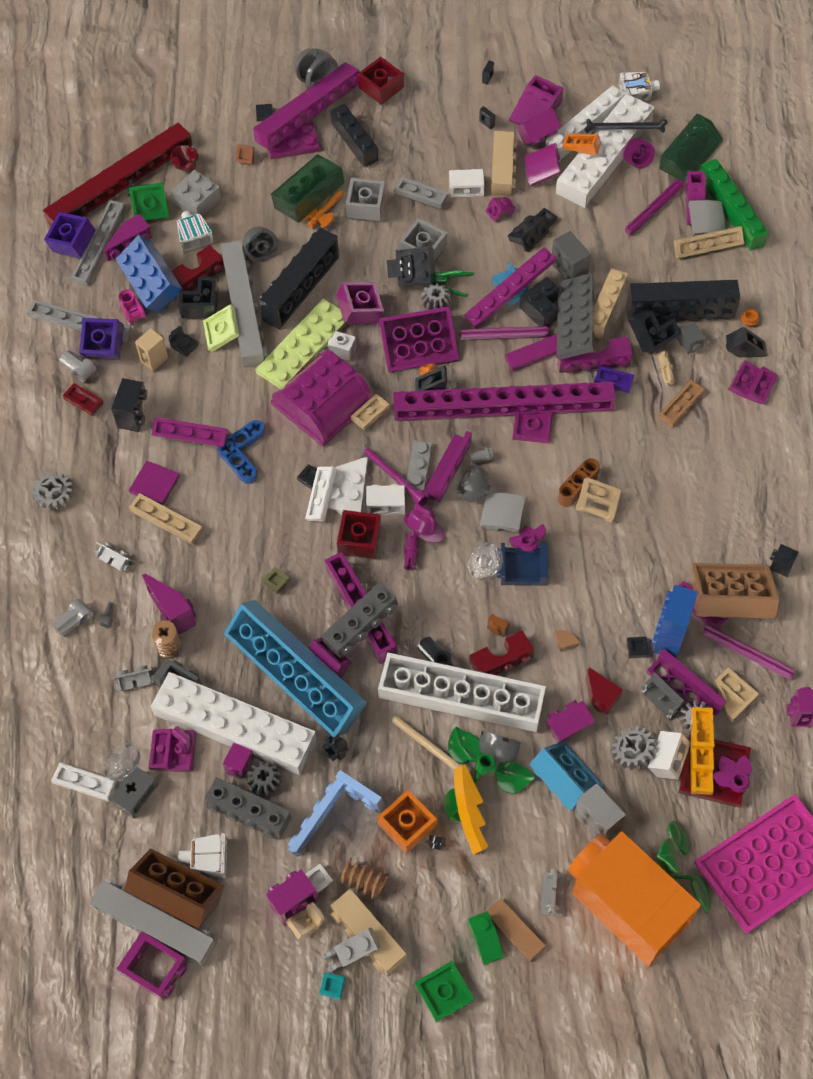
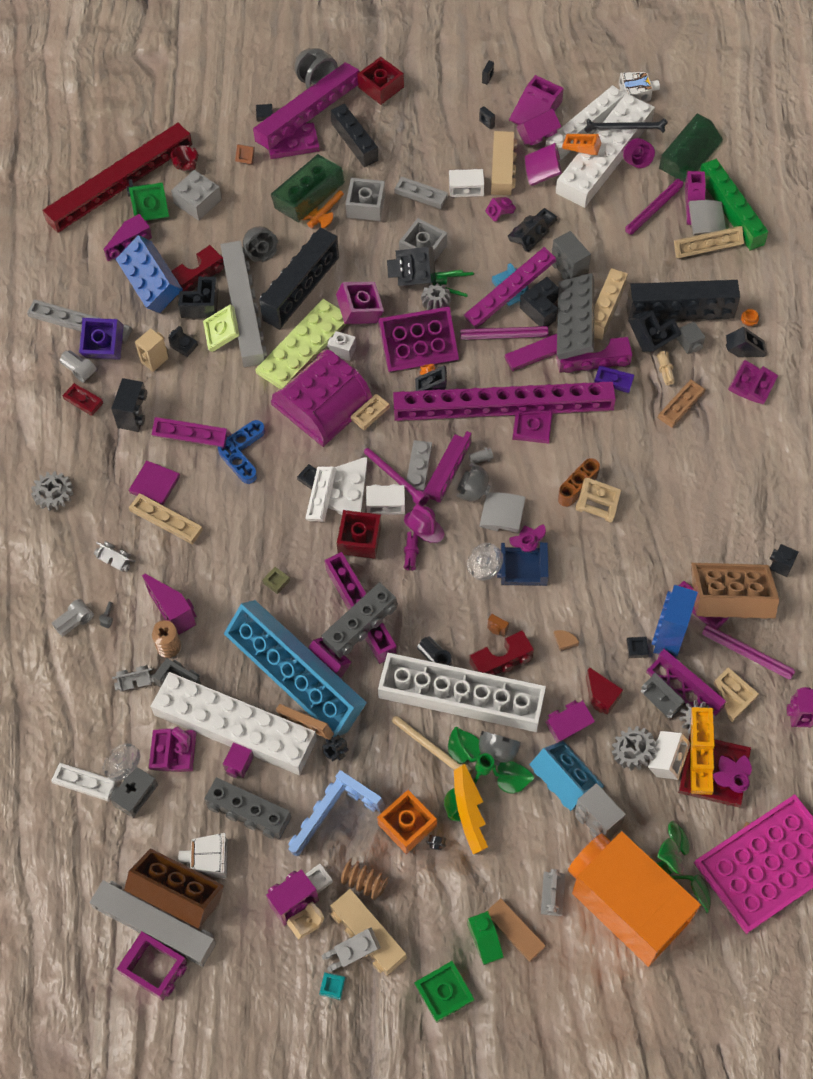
dark purple brick [44,212,96,258] -> none
light grey tile [70,200,126,286] -> none
dark pink piece [118,290,146,325] -> none
white torso [177,211,214,253] -> none
dark grey gear [247,761,282,796] -> none
none -> medium nougat tile [276,704,334,740]

